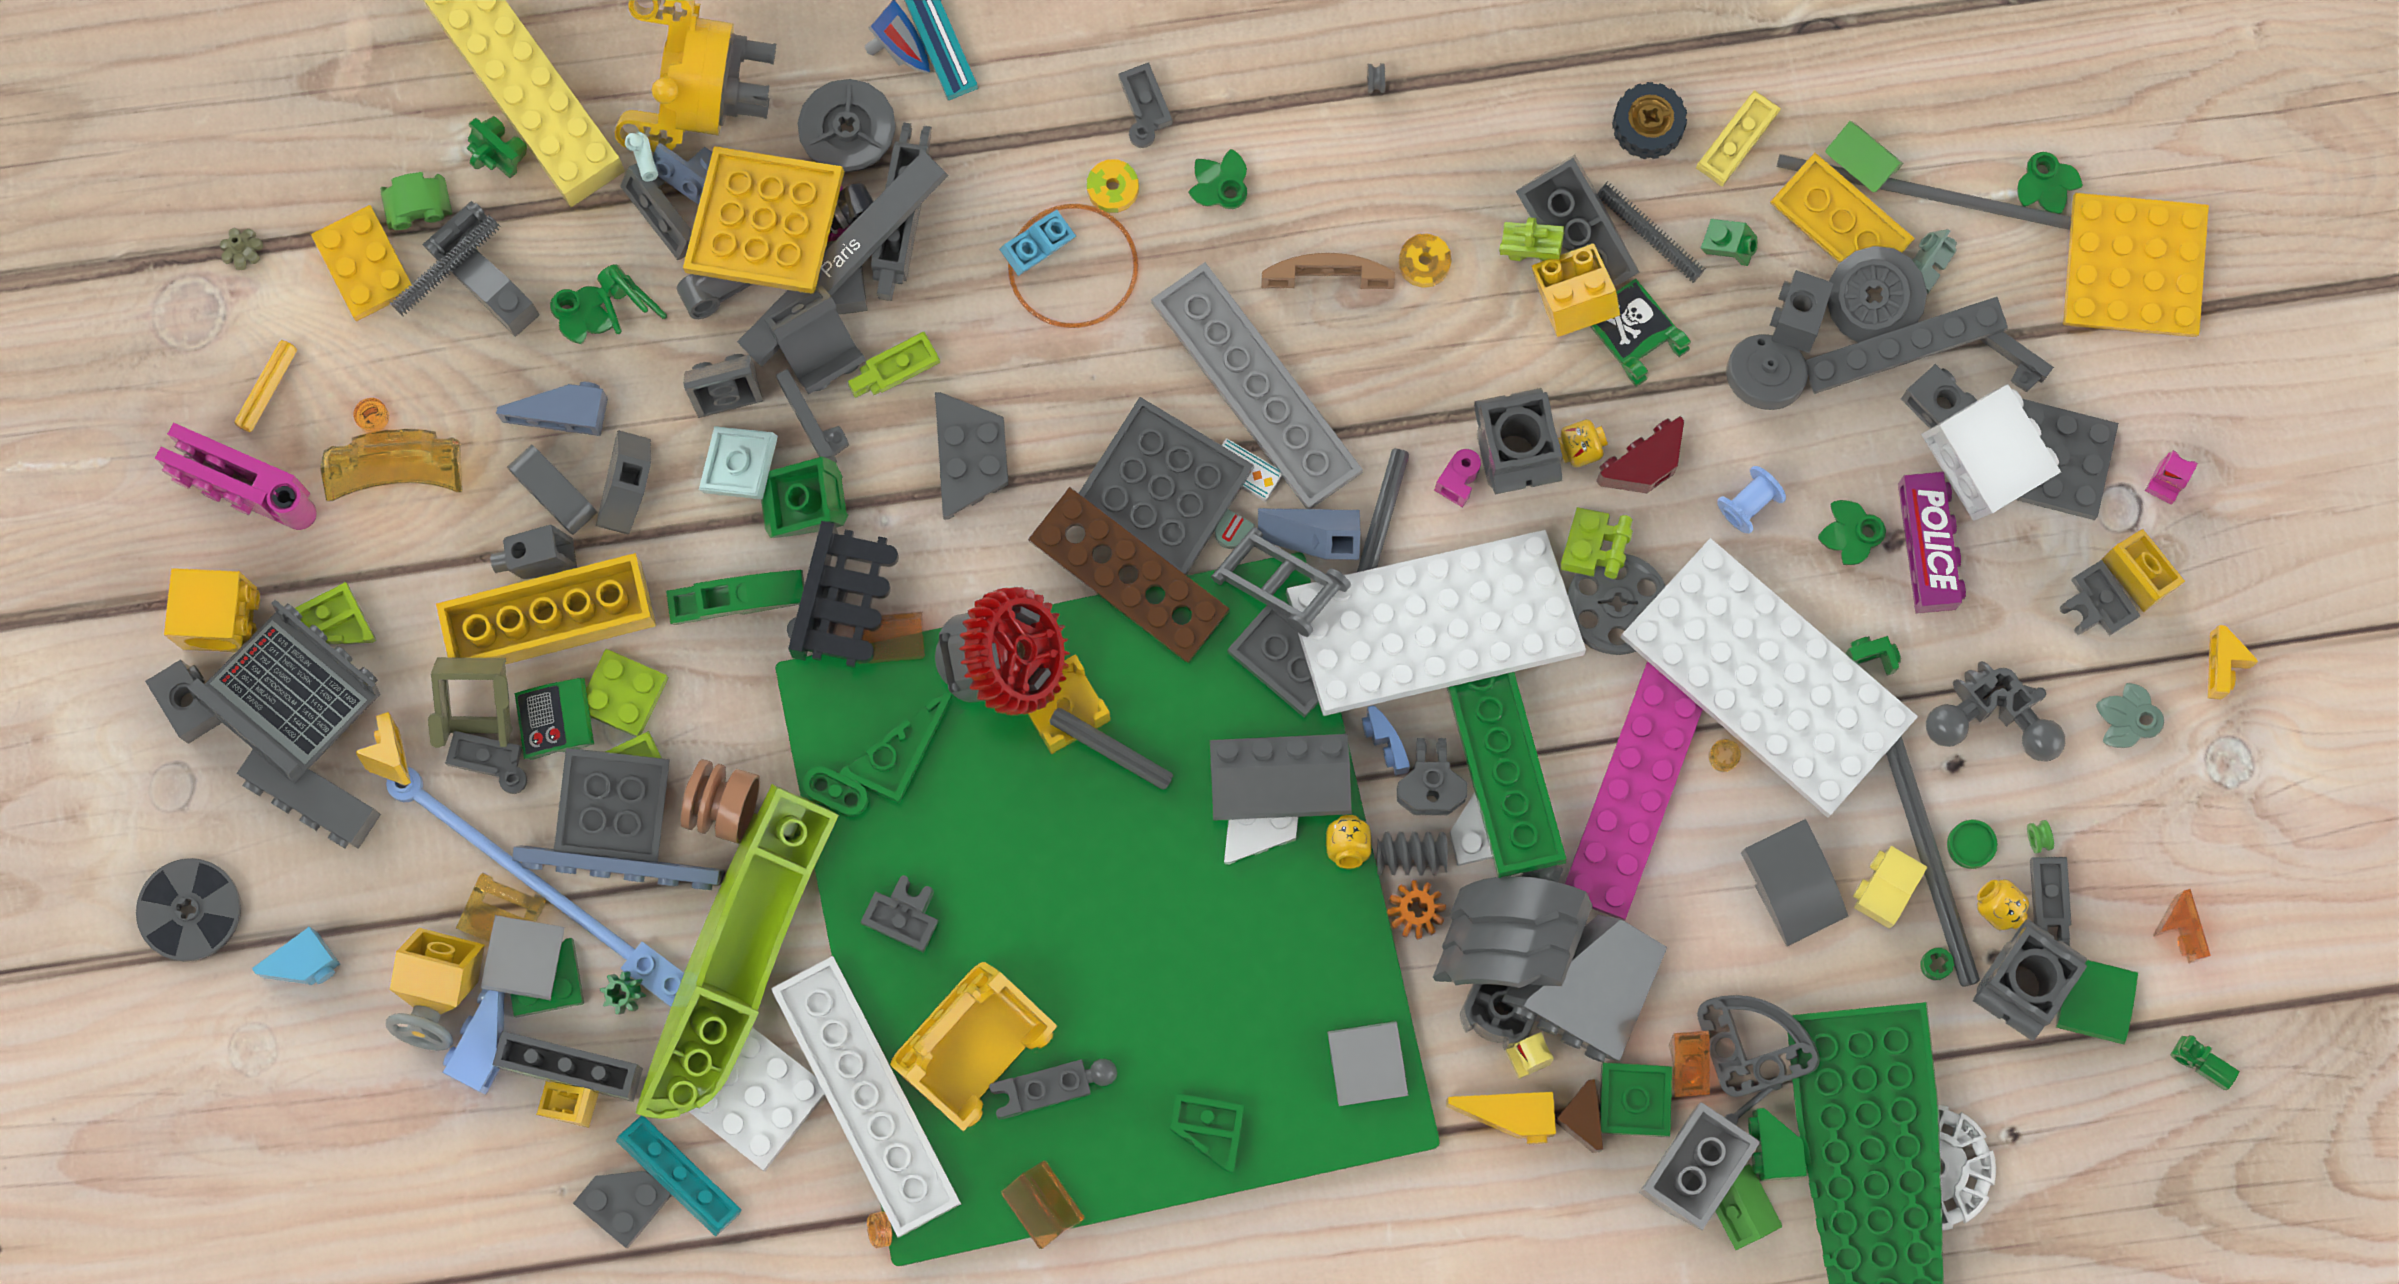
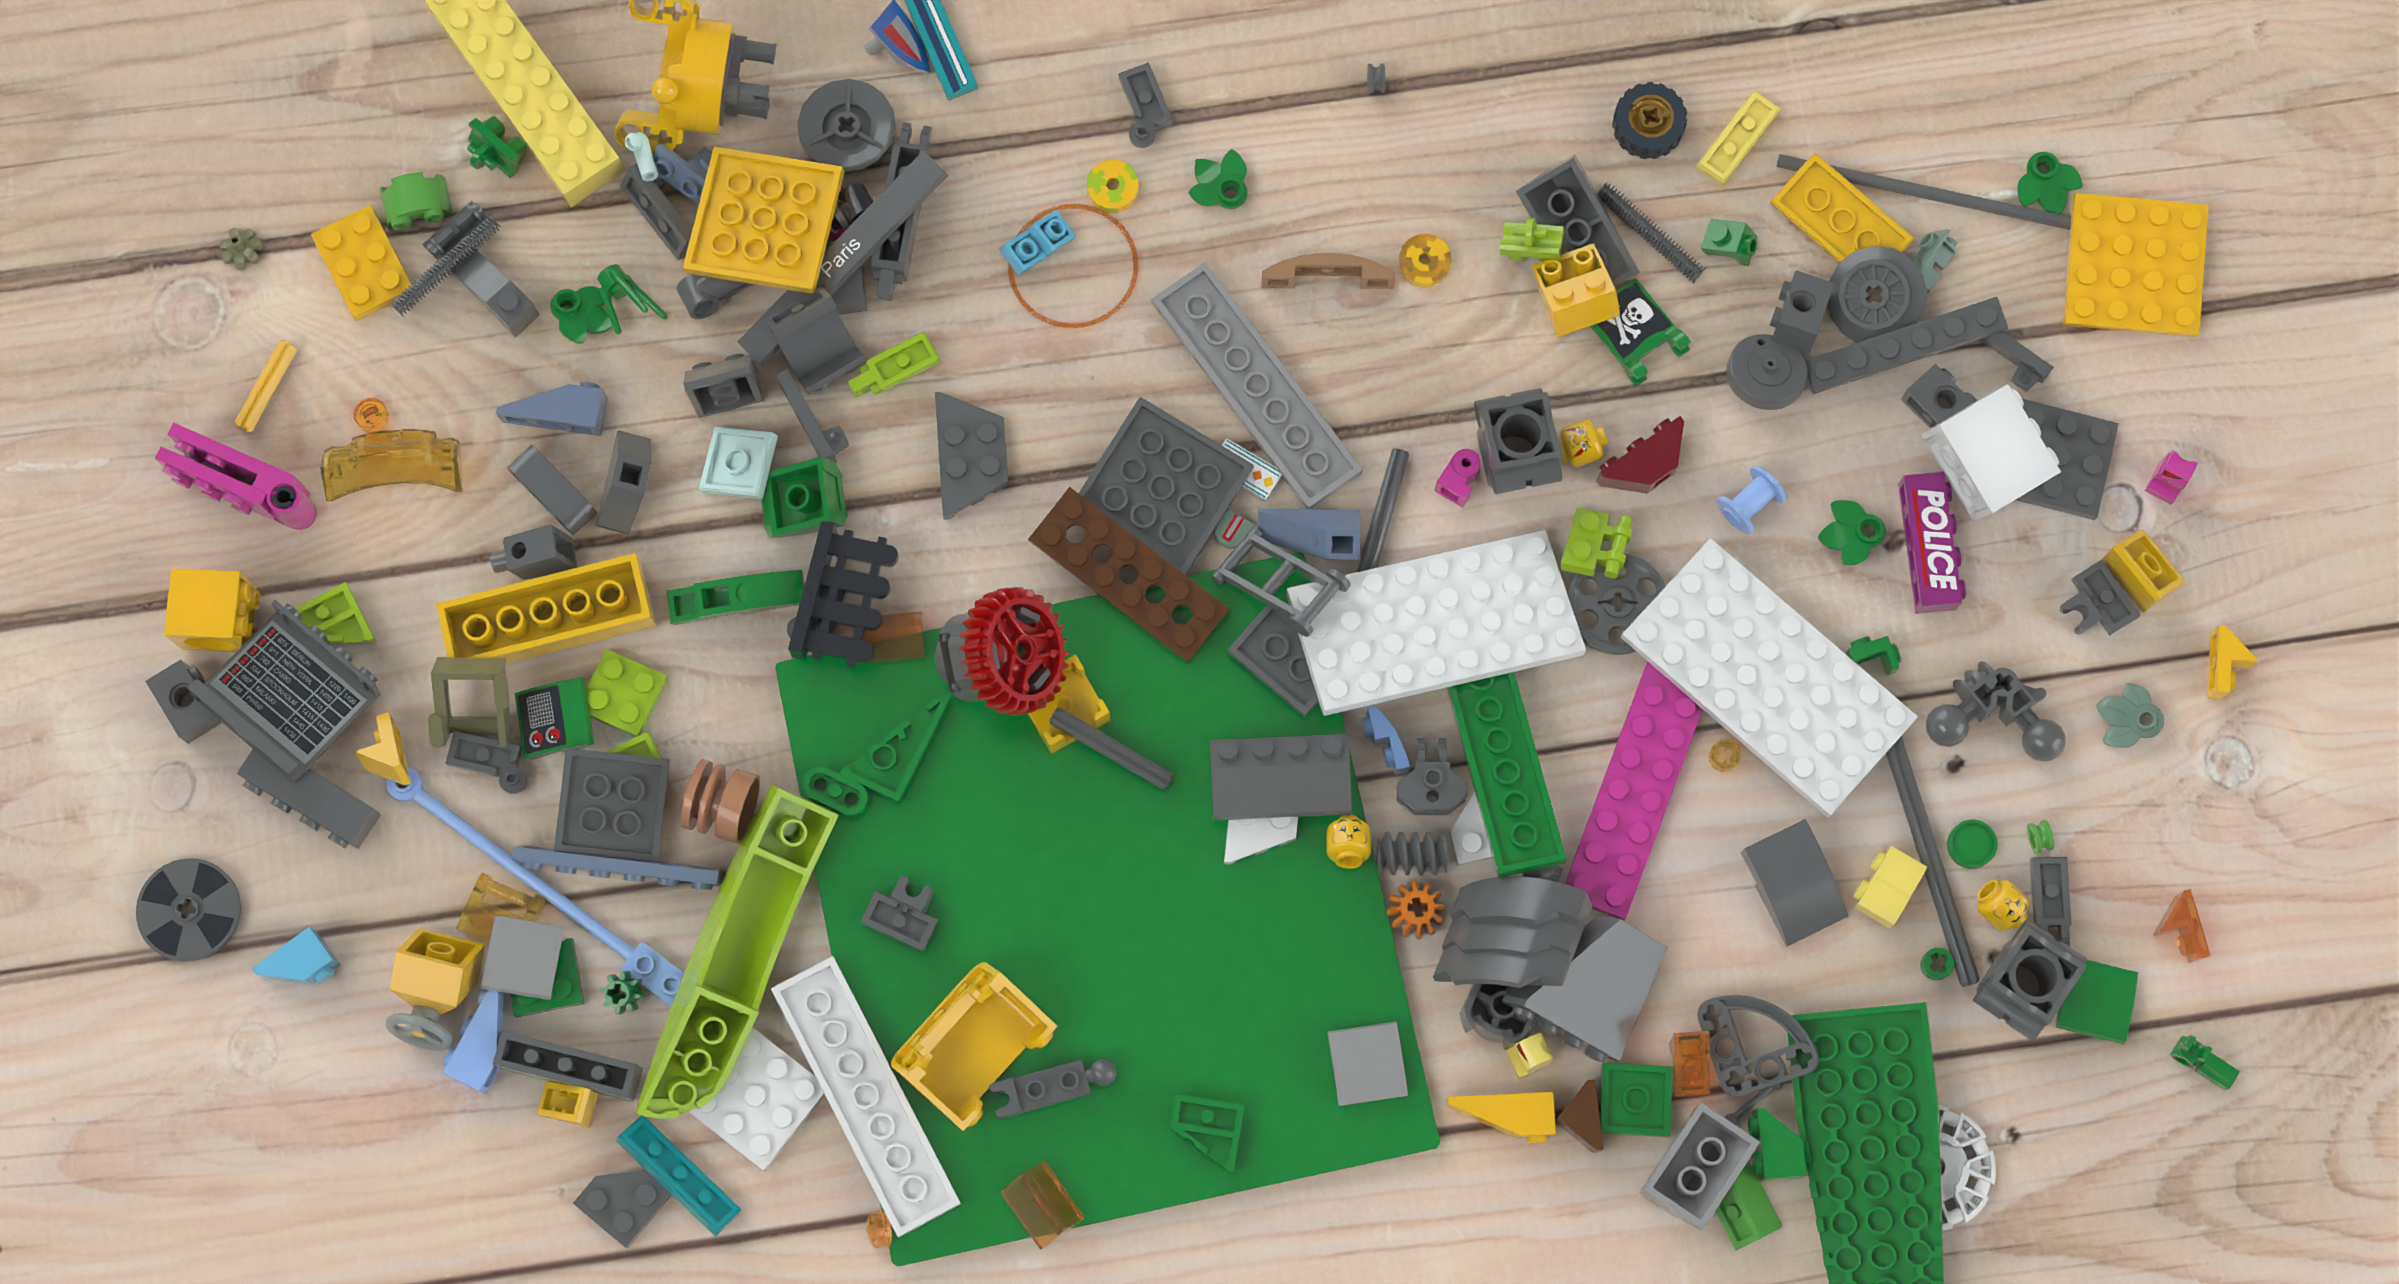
bright green panel [1825,121,1904,192] -> none

